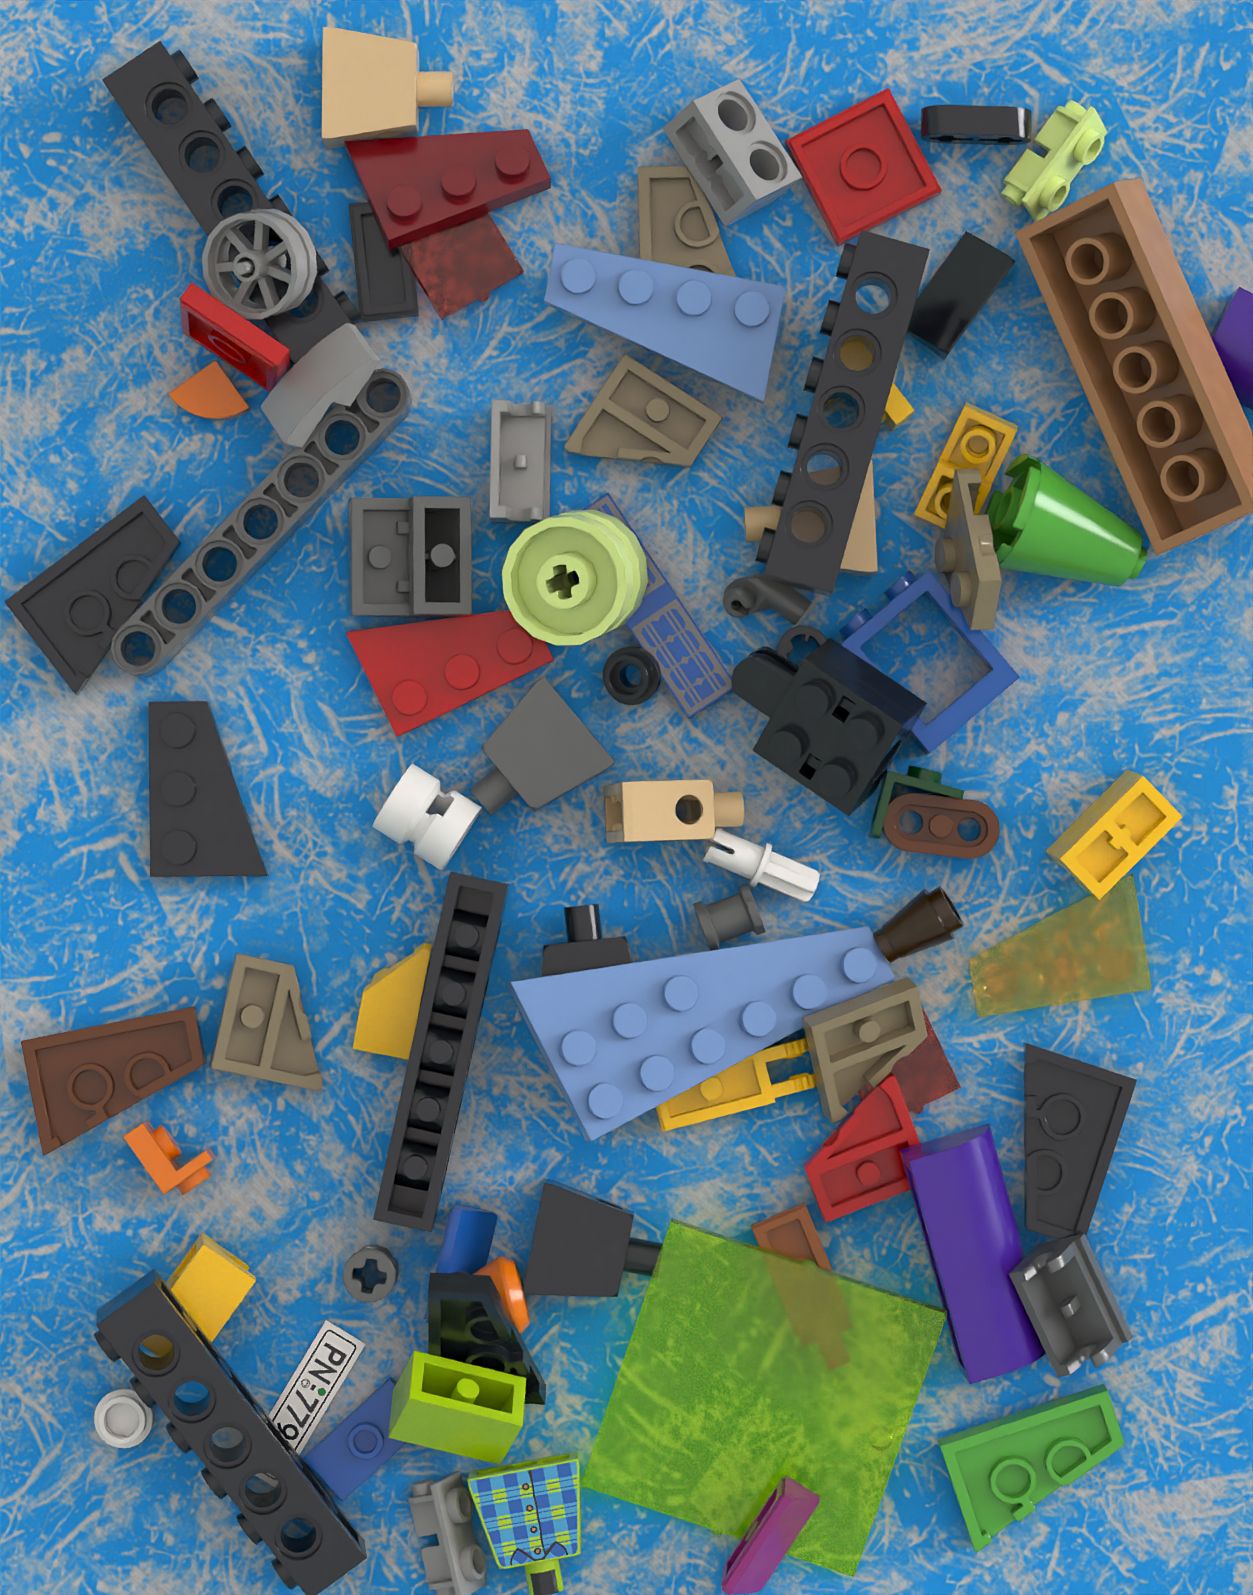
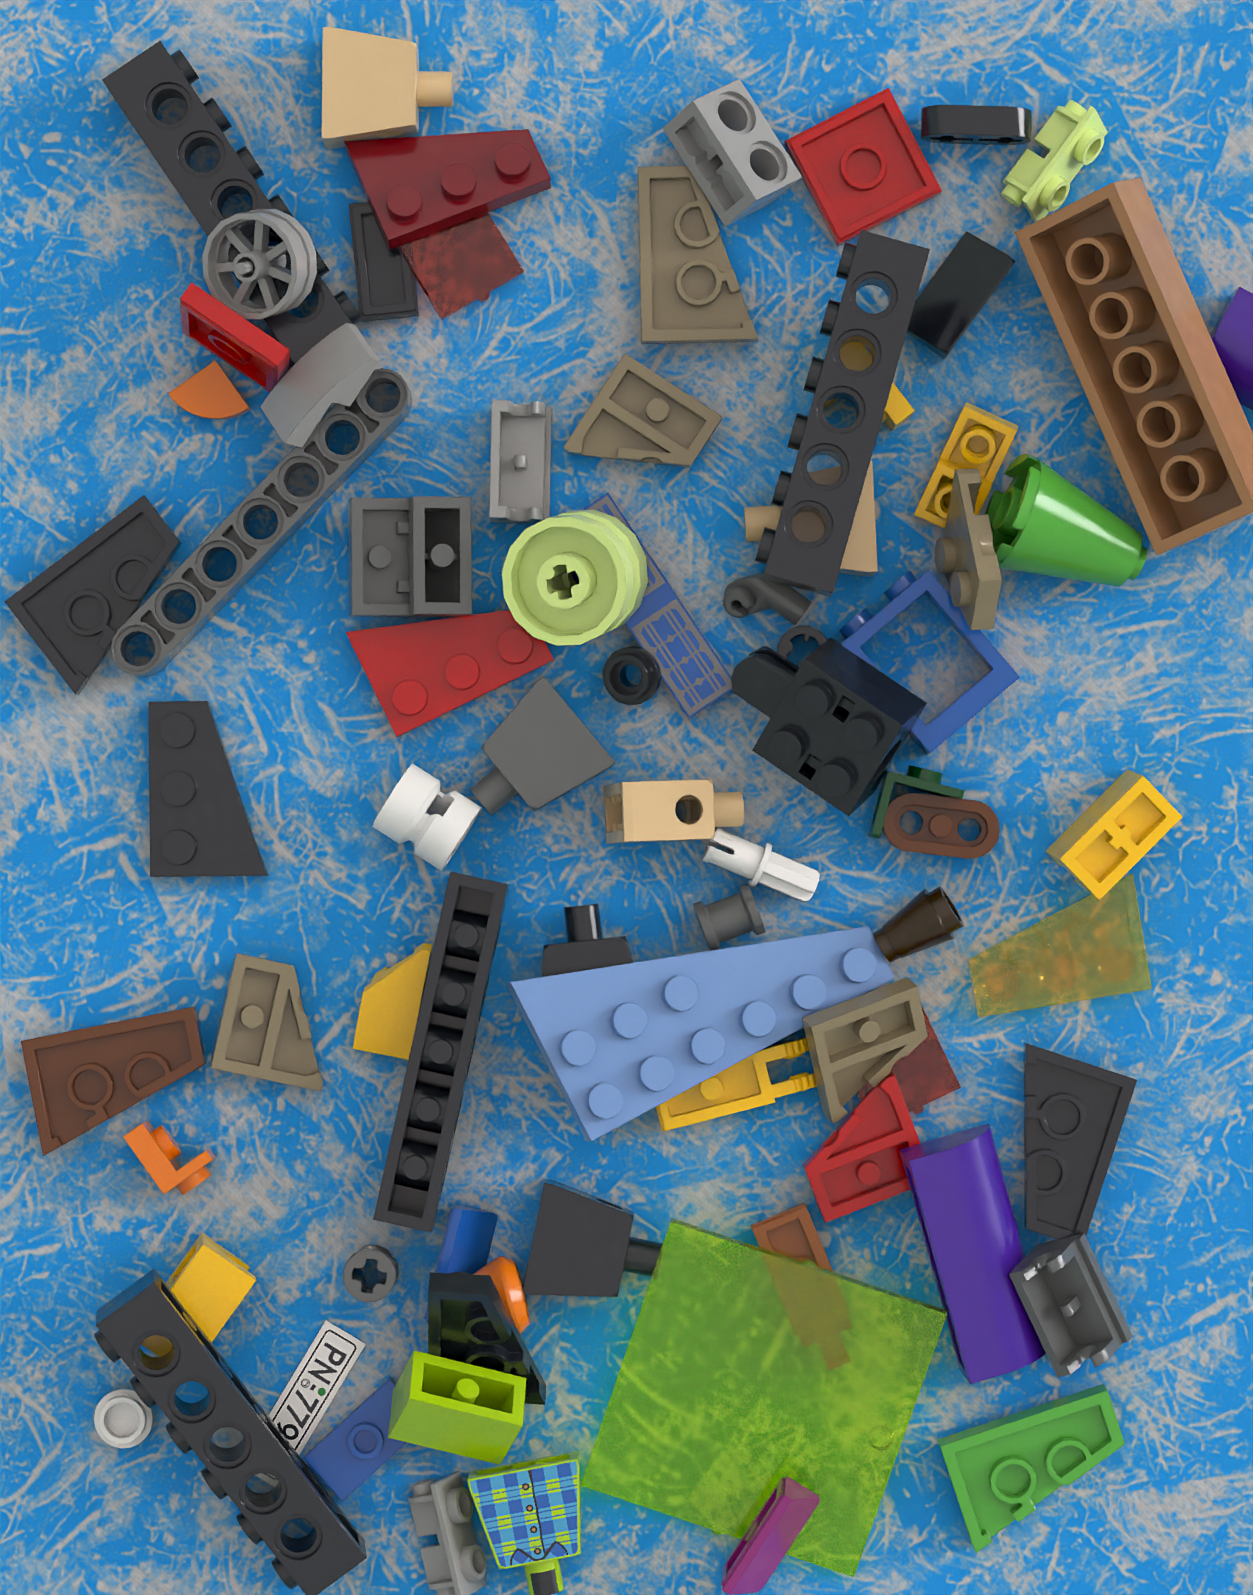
medium blue wing [544,243,786,404] -> none

